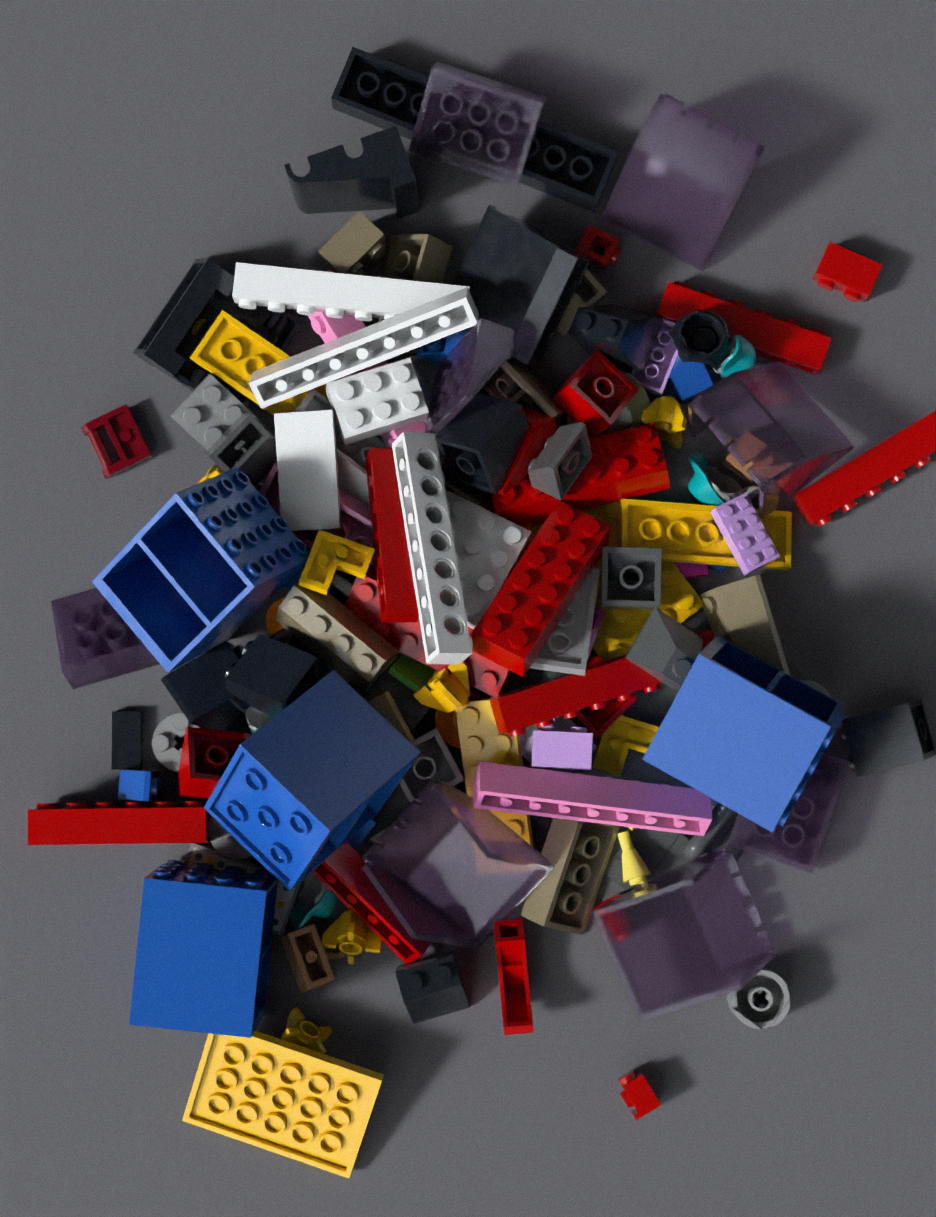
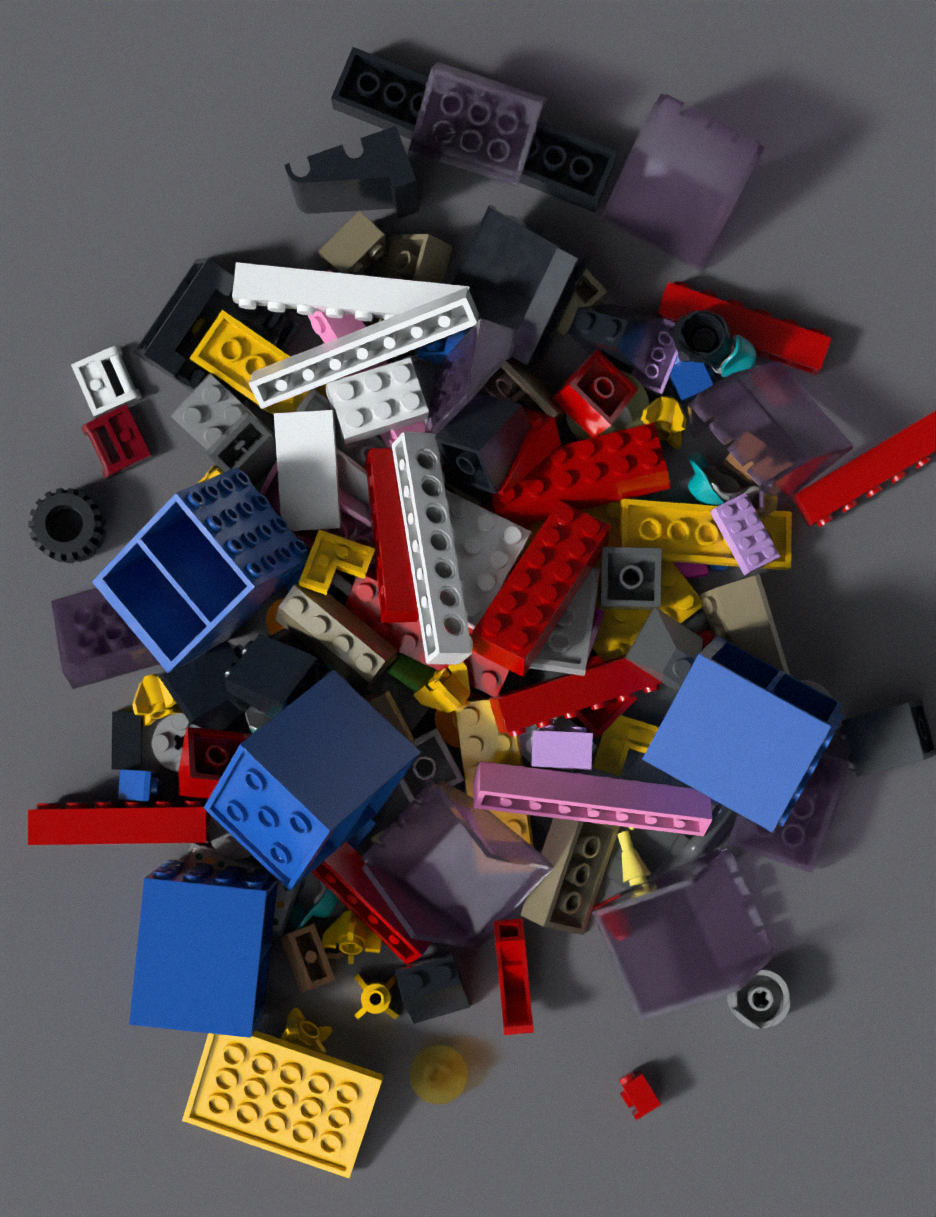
dark grey slope [528,422,593,501] -> none
red brick [577,225,621,270] -> none
red brick [812,242,882,302] -> none
none -> black tyre [28,488,107,564]
none -> white plate [71,345,142,418]
none -> yellow brick [132,673,183,726]
none -> yellow brick [354,973,400,1020]
none -> clear yellow piece [409,1045,468,1105]

